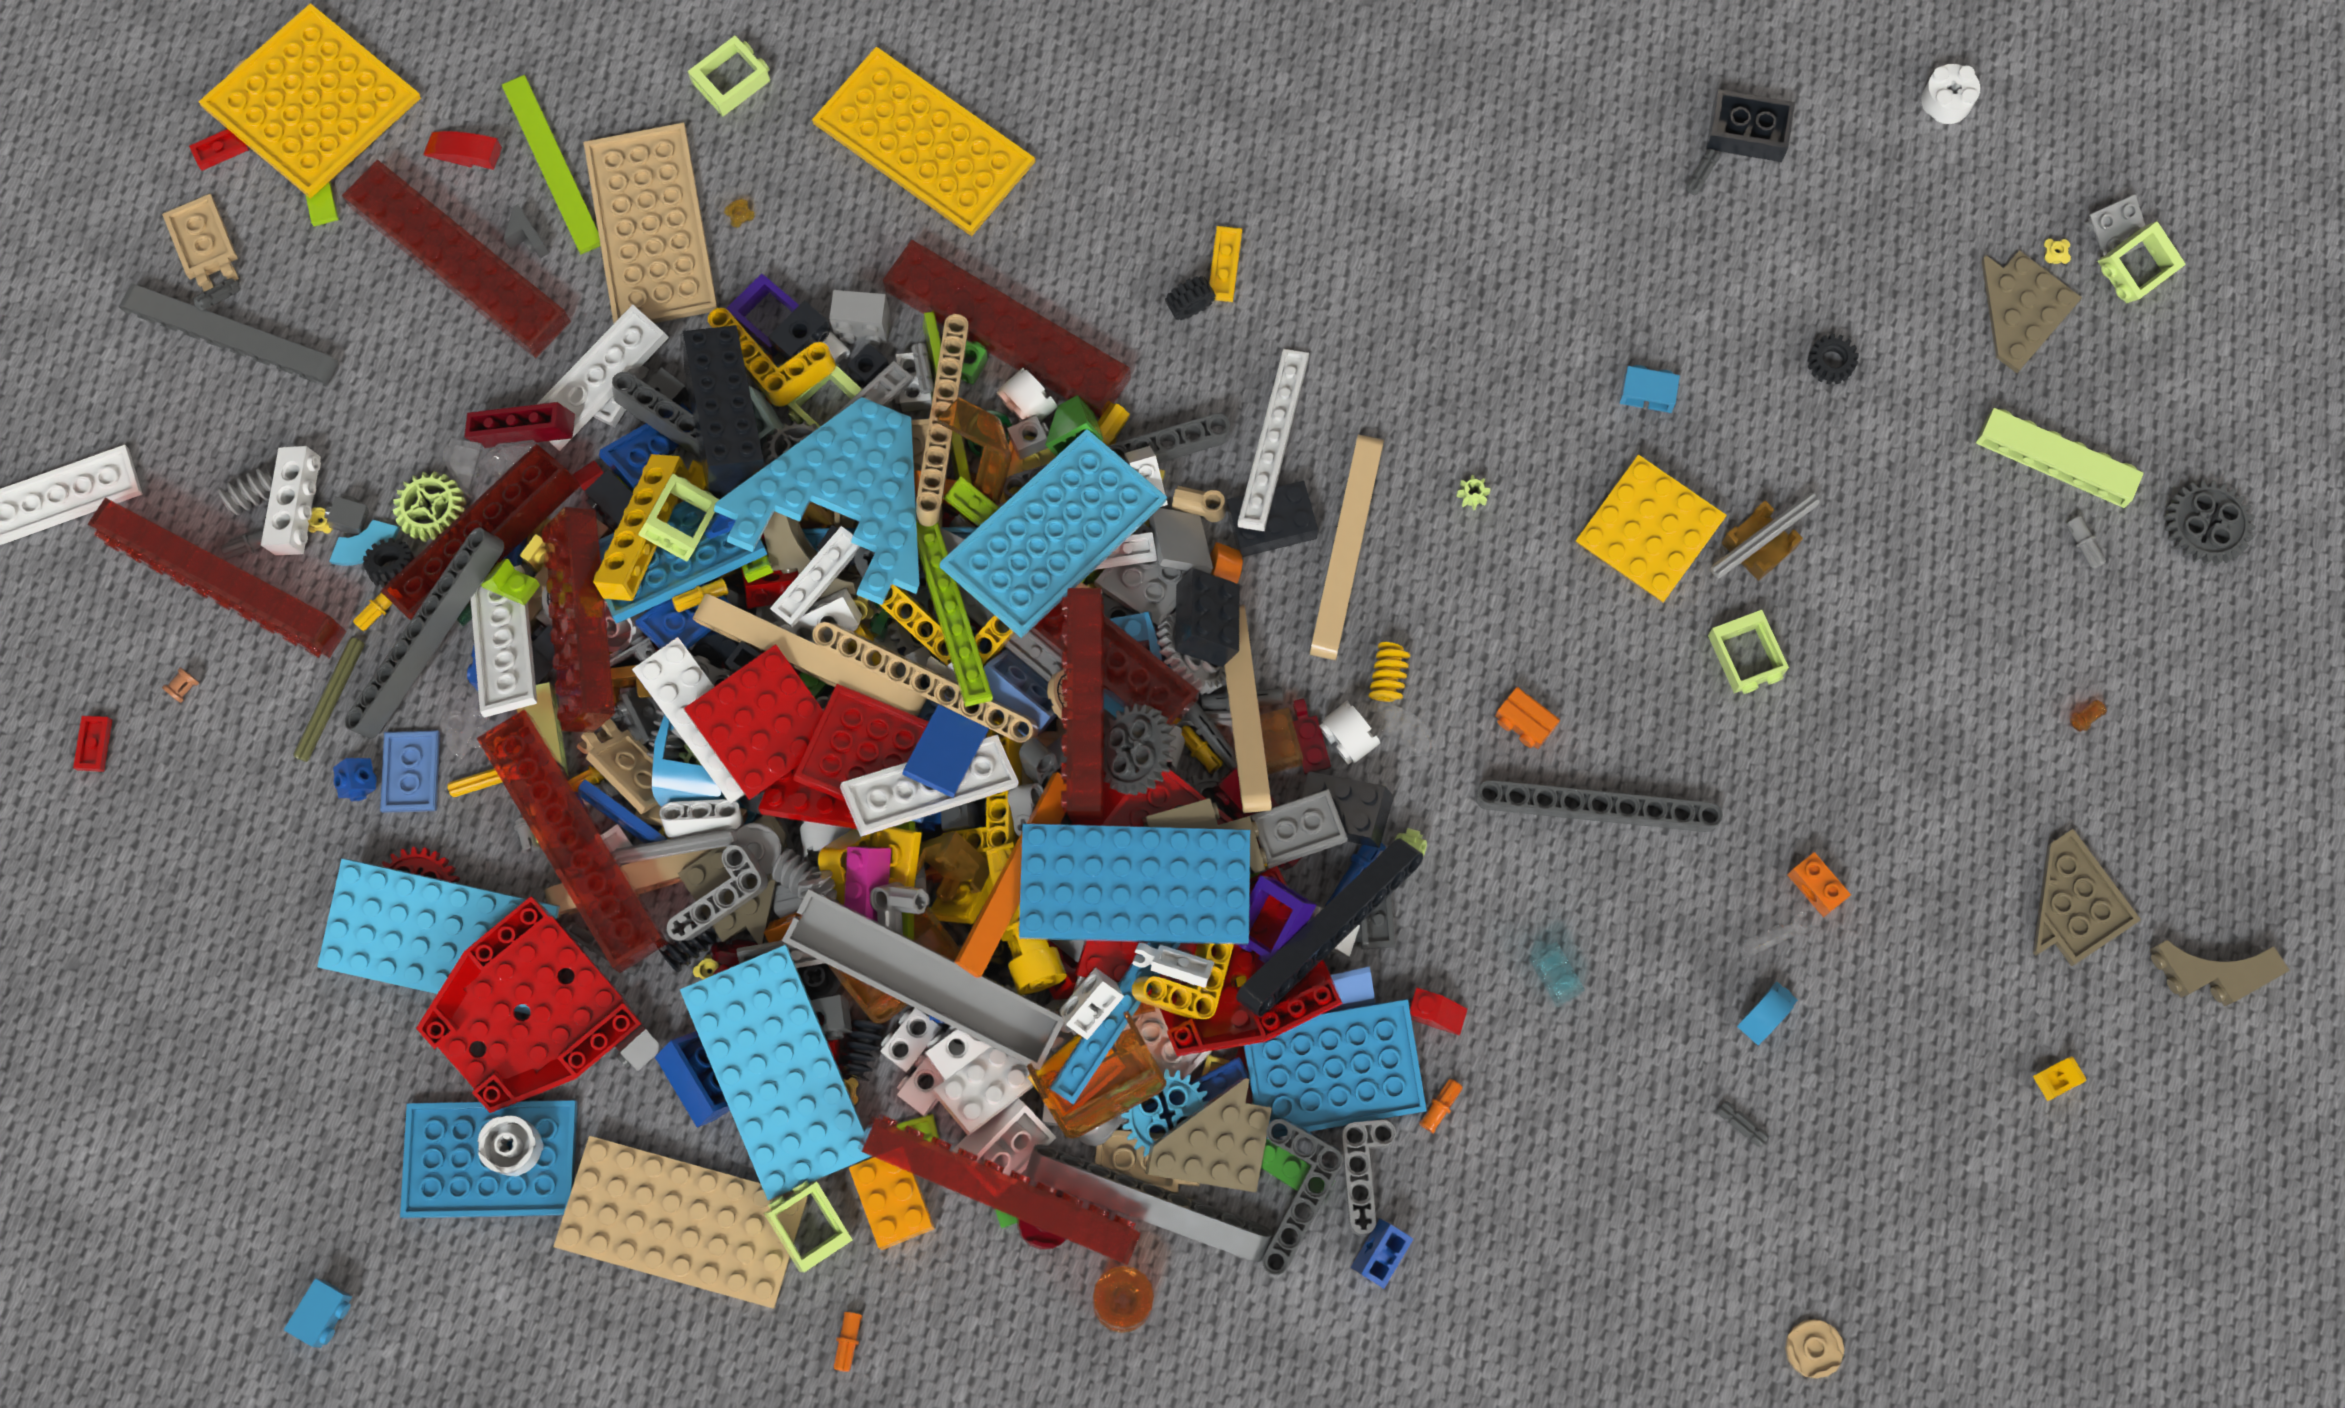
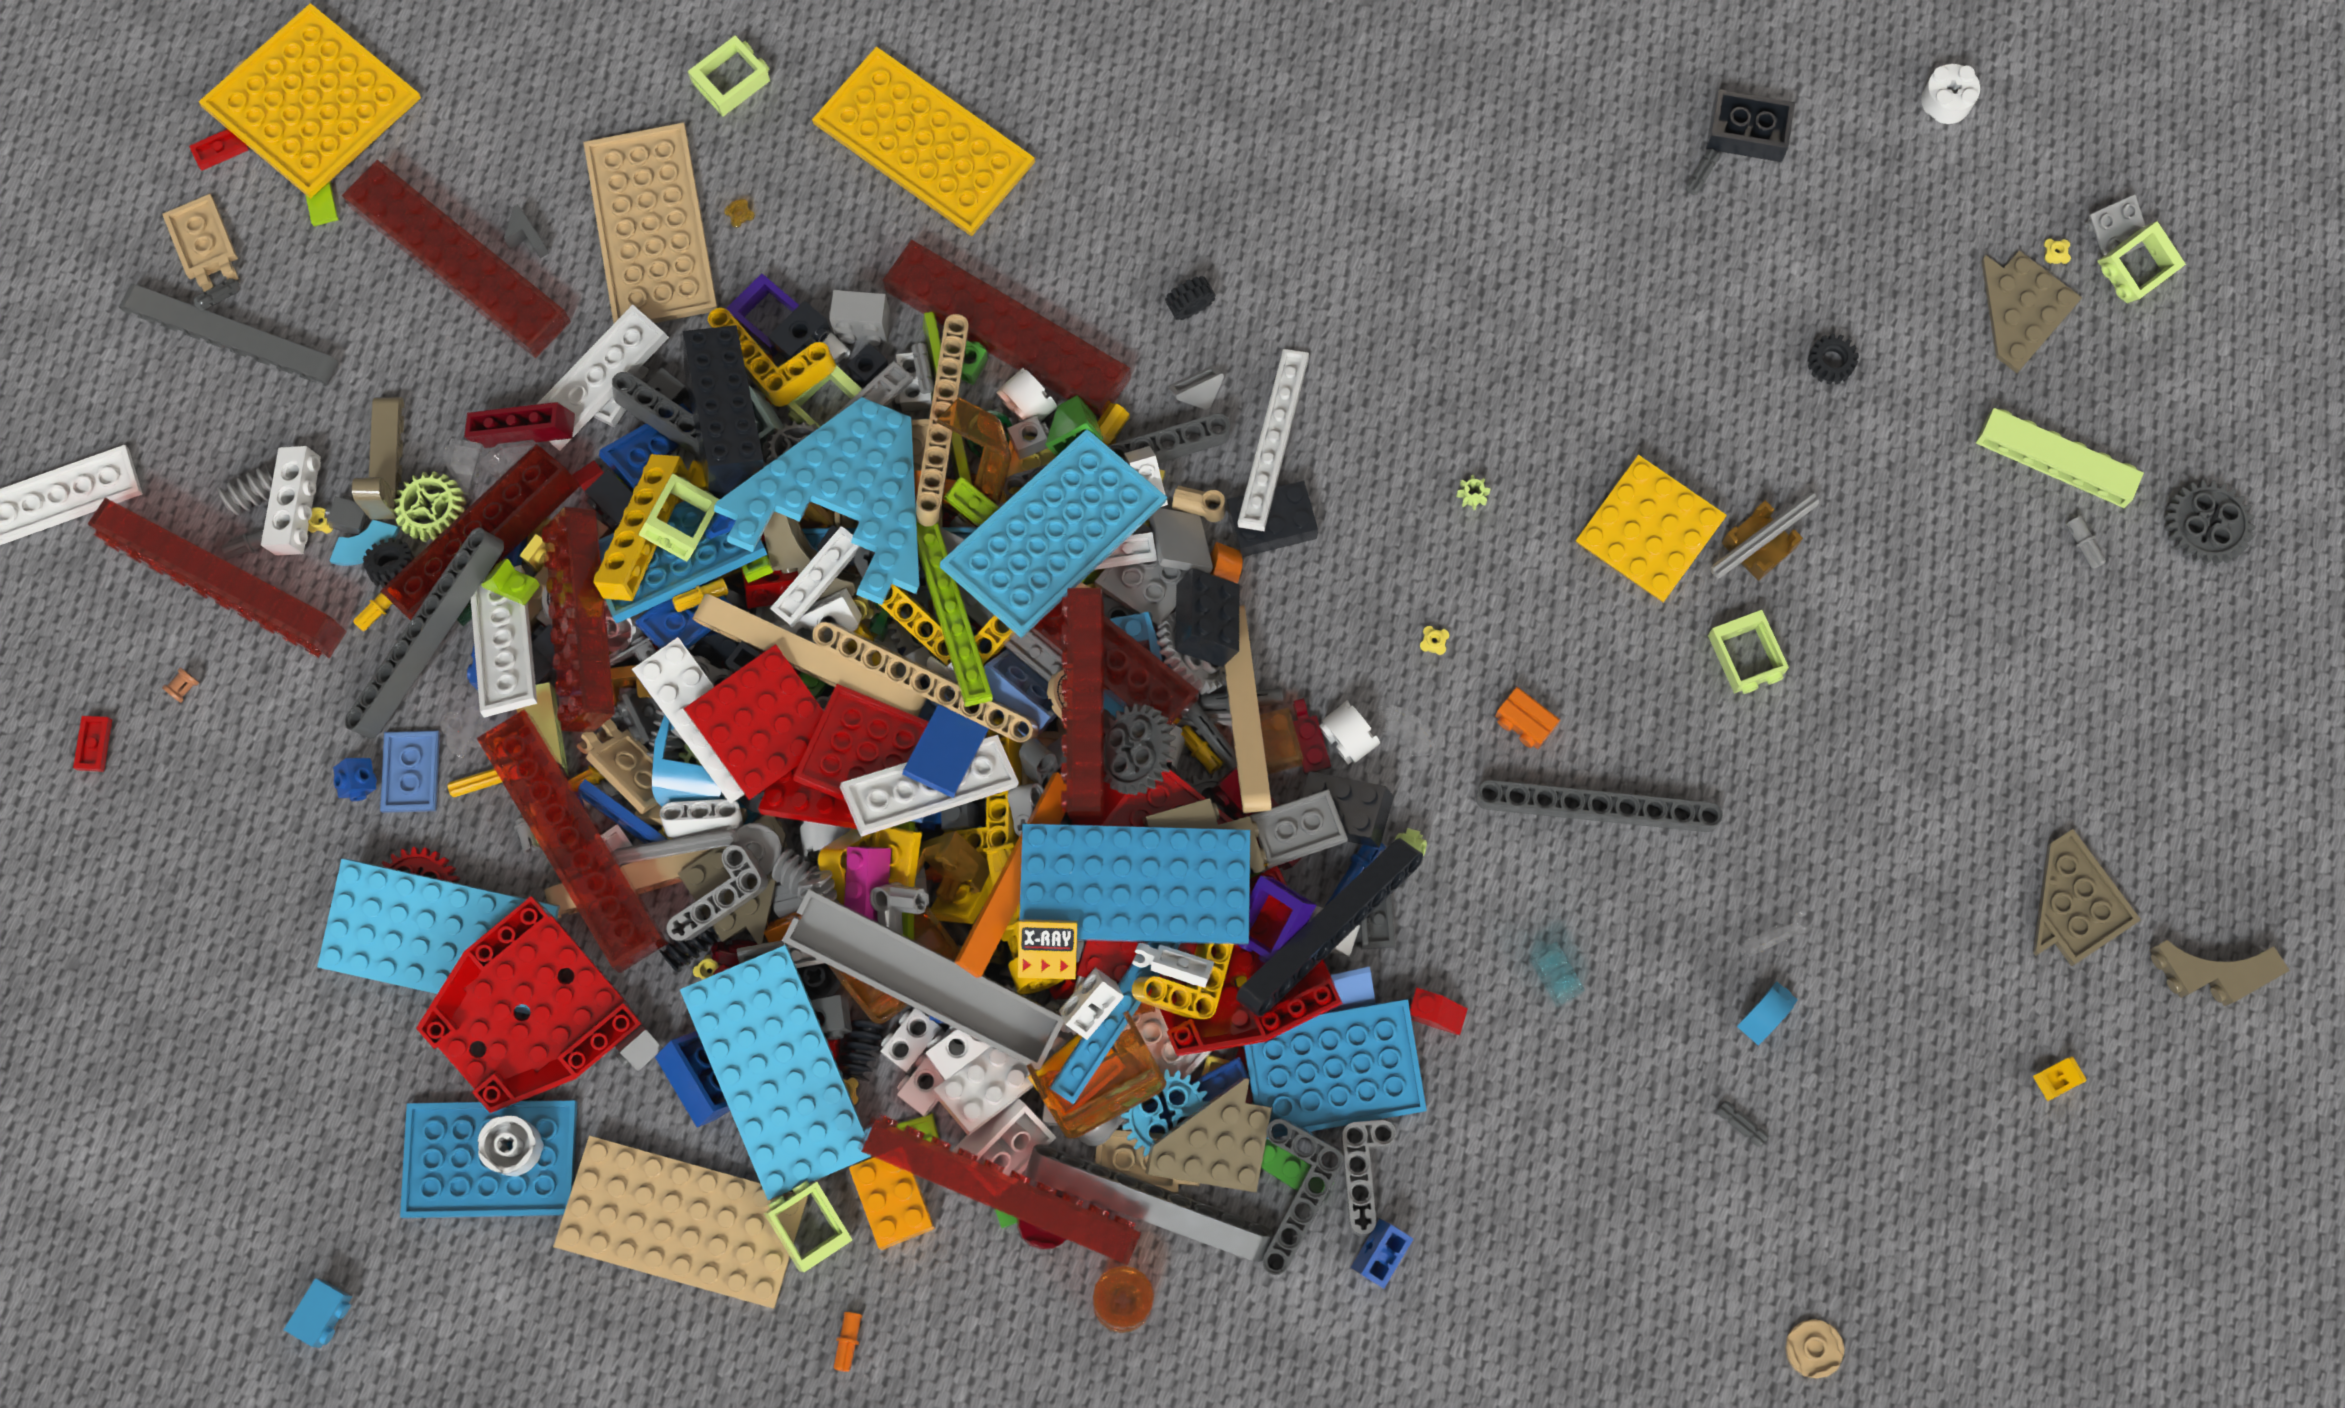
olive axle [293,637,364,762] -> none
red slope [423,131,502,170] -> none
lime tile [502,75,601,255] -> none
dark grey piece [565,921,640,976] -> none
yellow tile [1209,226,1242,302] -> none
tan beam [1310,434,1384,661] -> none
yellow piece [1369,642,1411,702] -> none
orange axle [1419,1079,1463,1134] -> none
dark azure piece [1619,365,1680,413] -> none
orange brick [1787,852,1851,918] -> none
clear orange pin [2070,700,2107,732] -> none
none -> dark tan beam [352,397,405,520]
none -> tile [1018,919,1077,979]
none -> light grey slope [1168,365,1224,410]
none -> light yellow plate [1420,626,1449,655]

